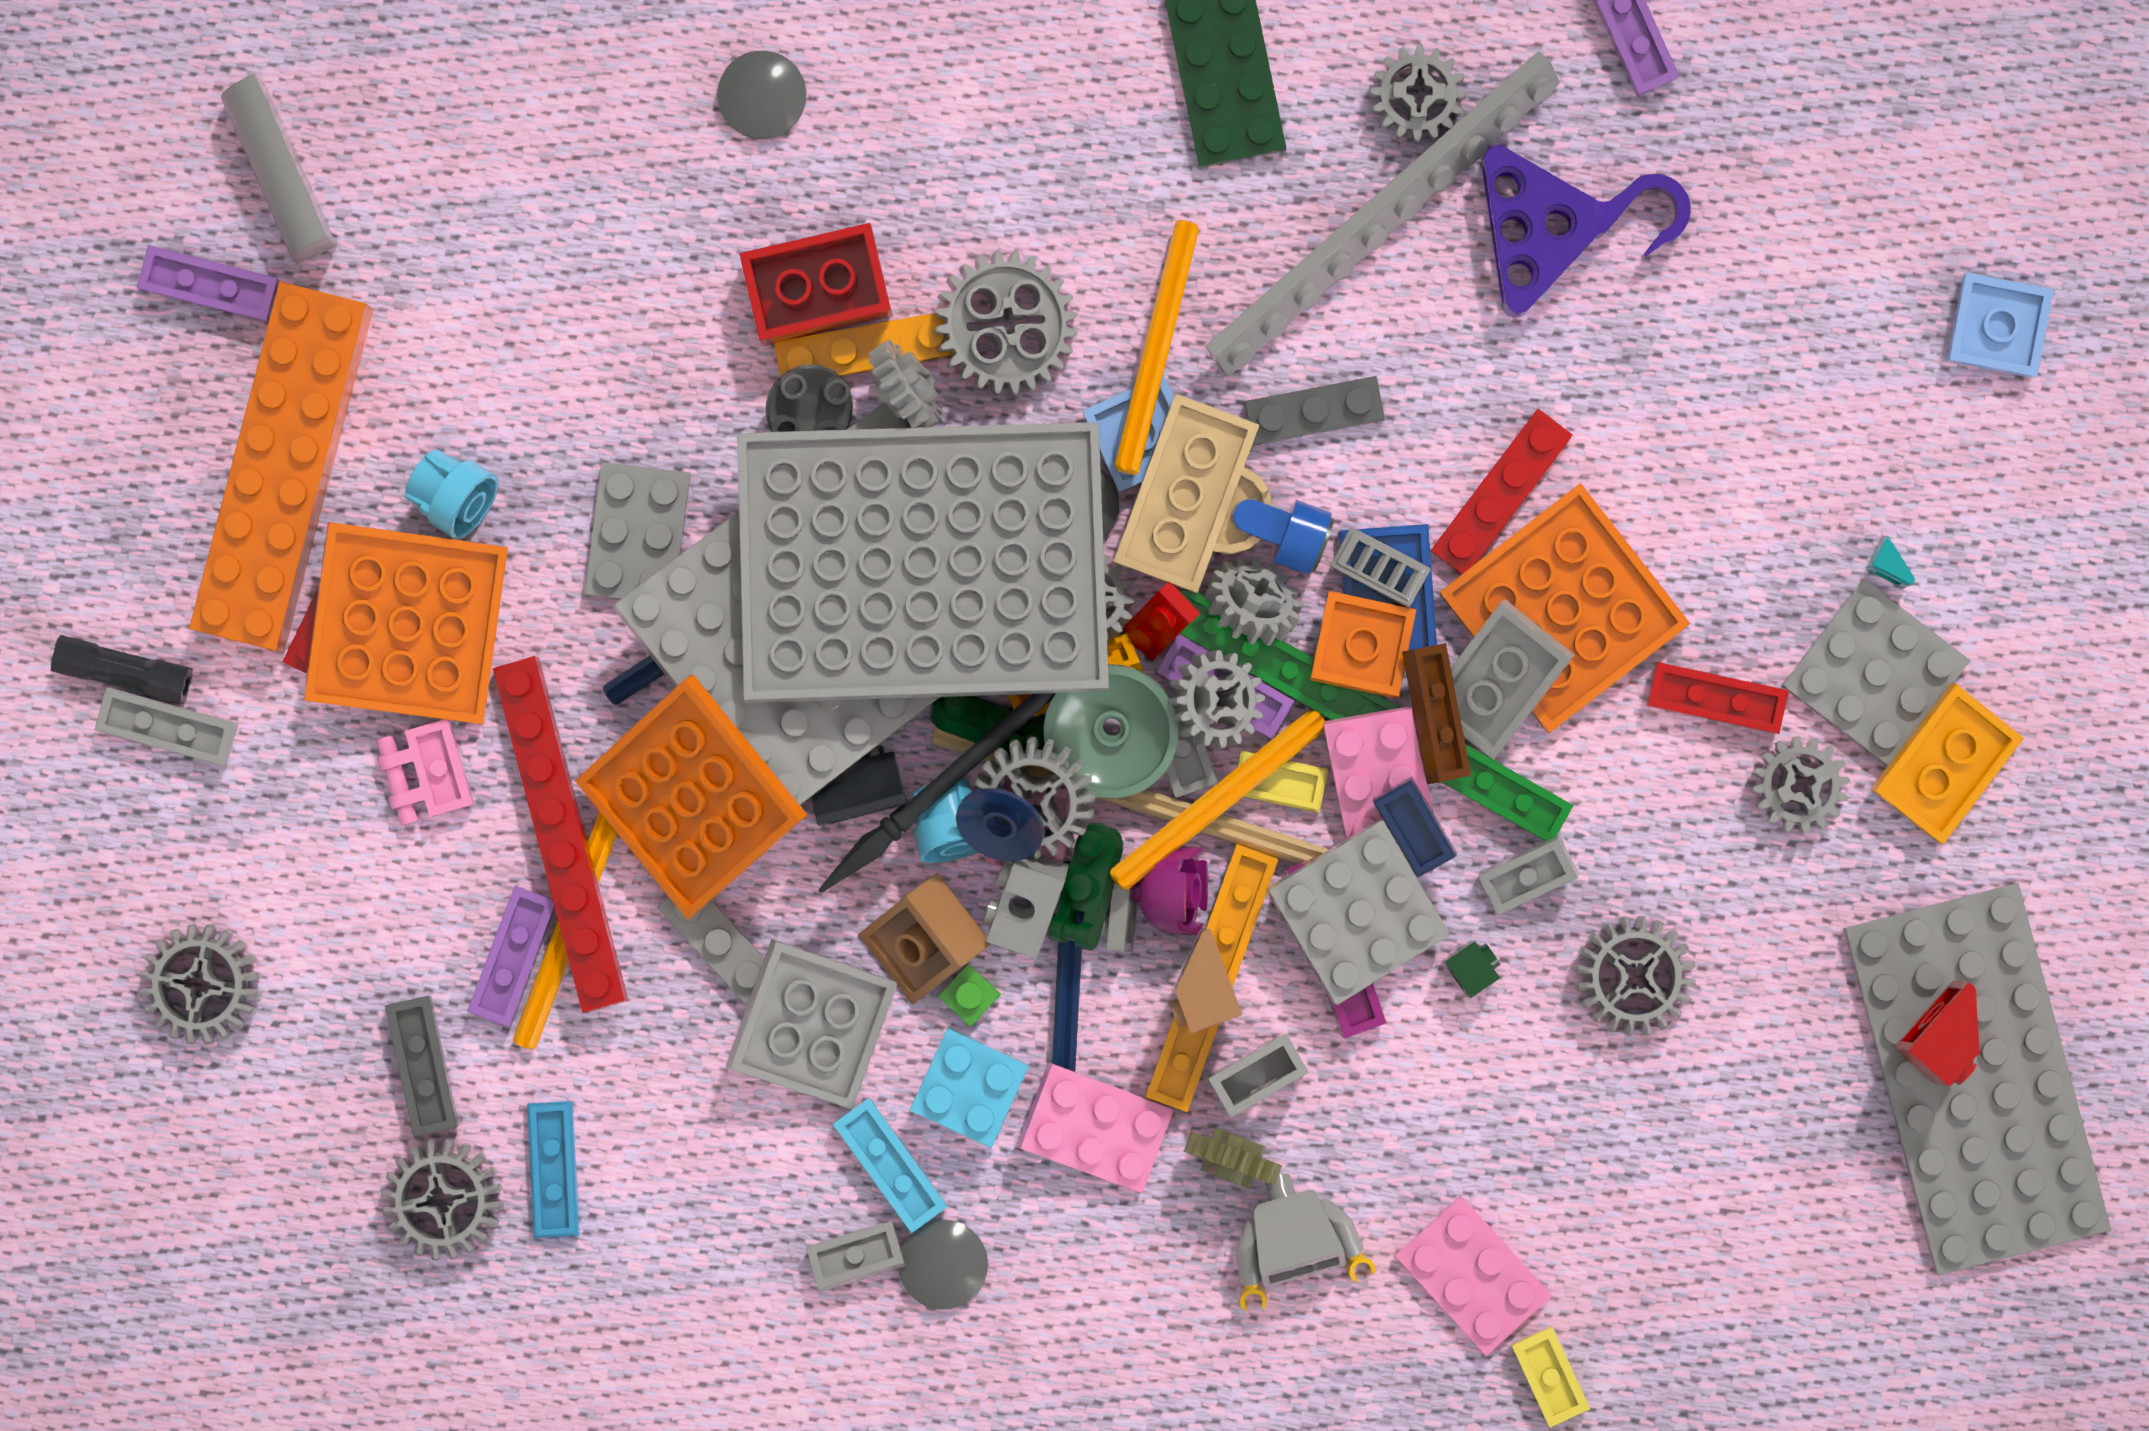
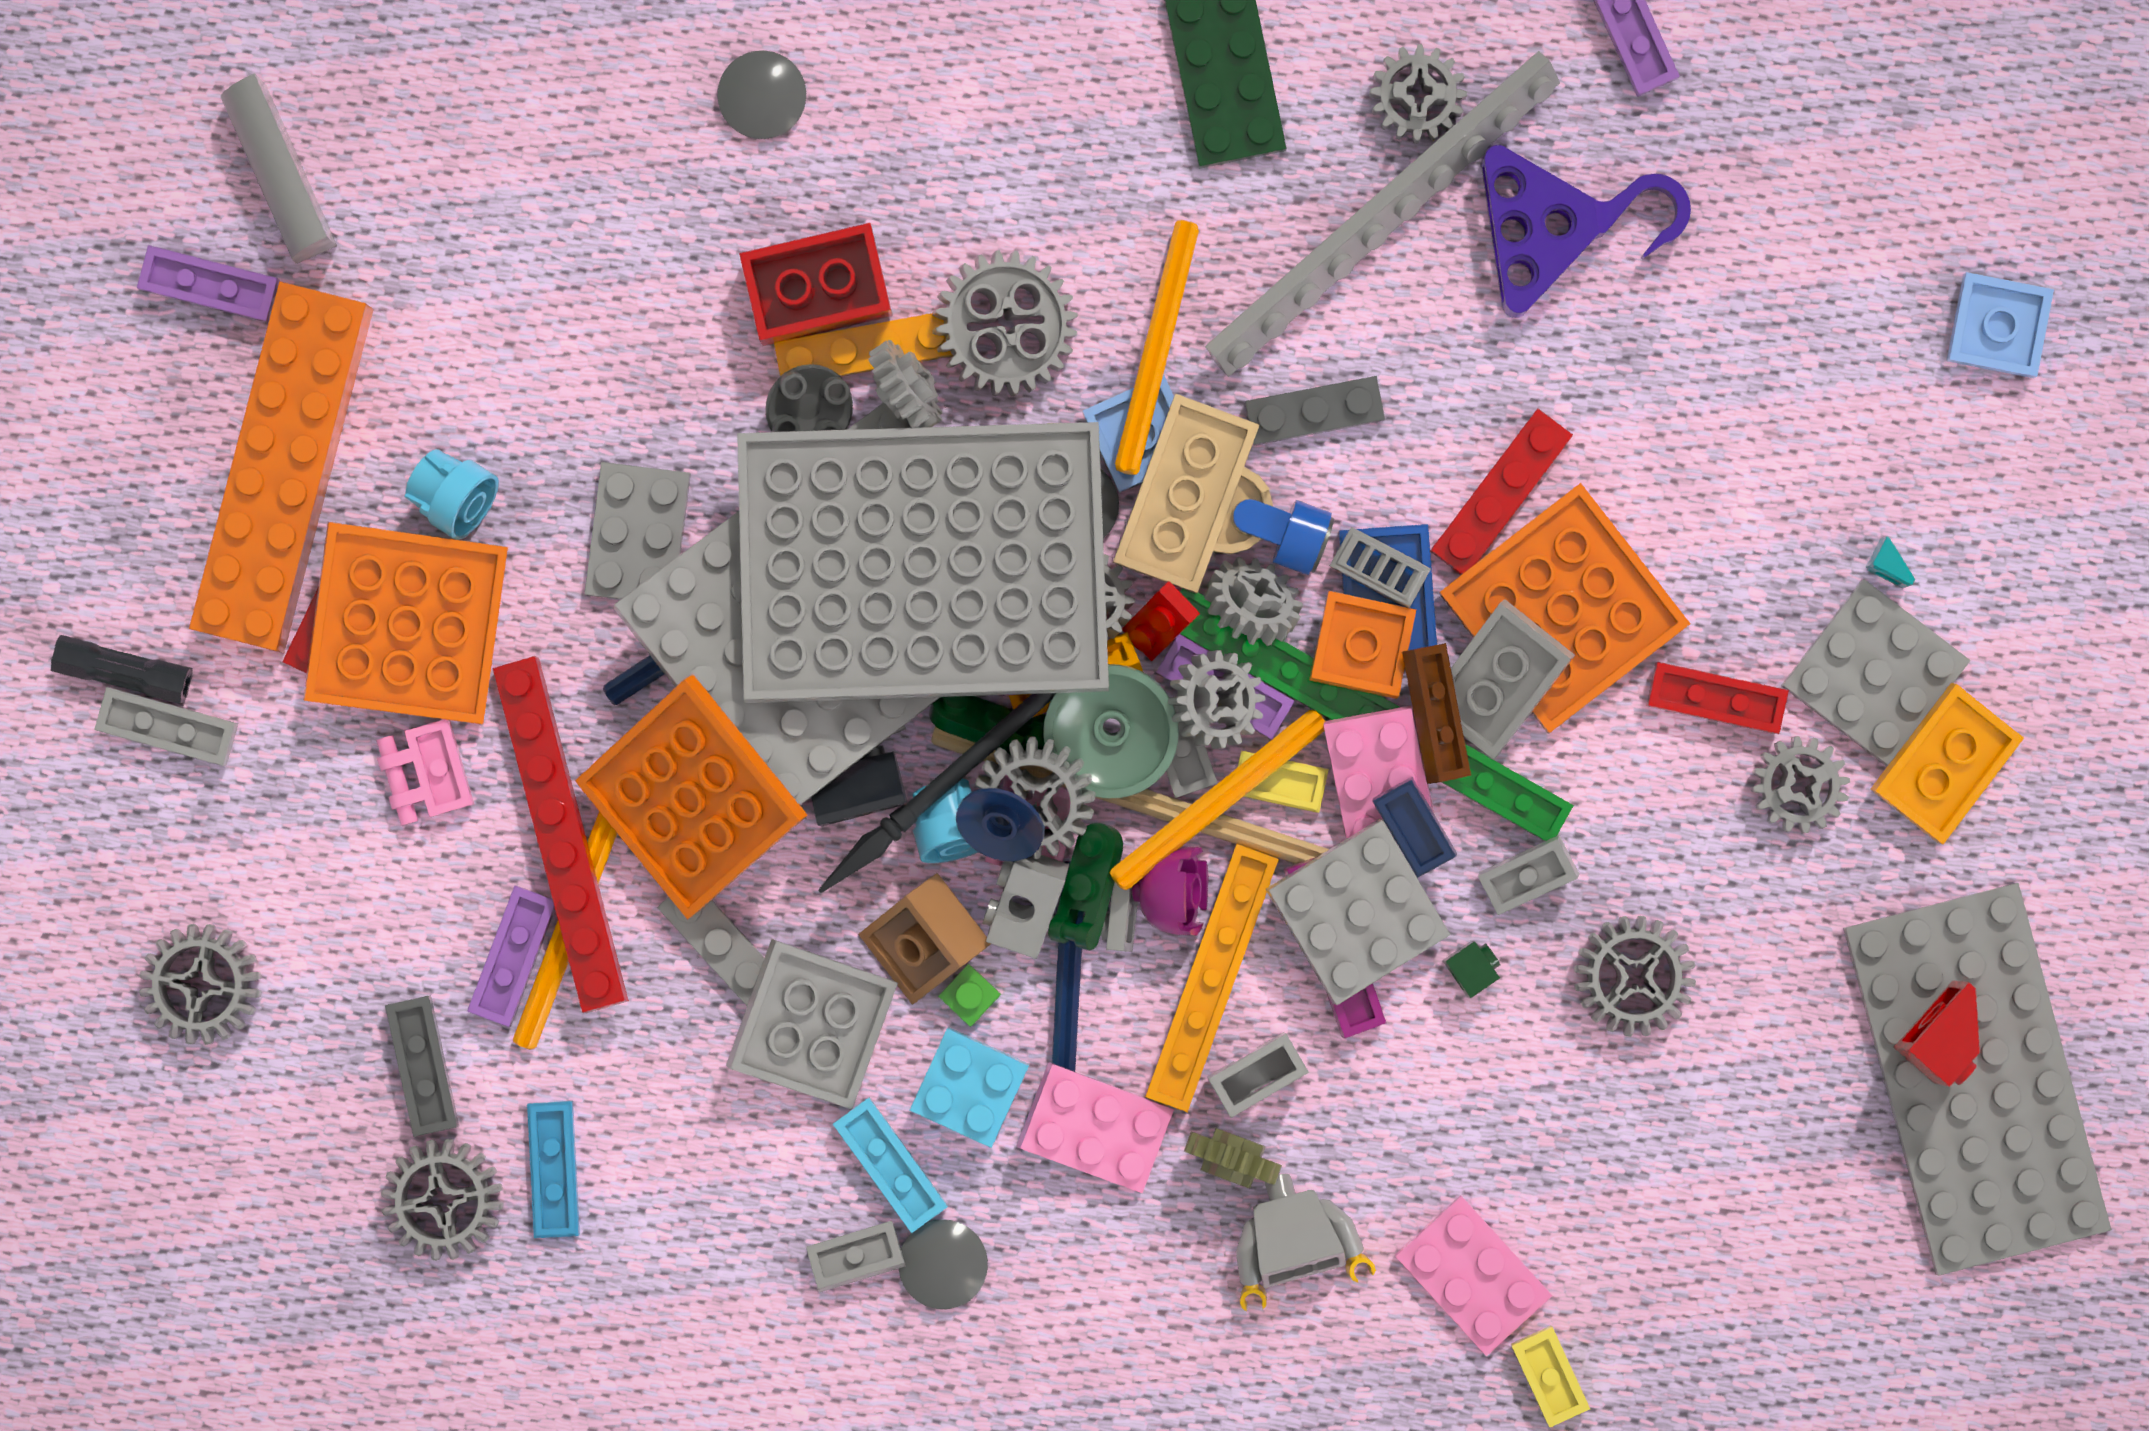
medium nougat slope [1169,928,1242,1034] -> none

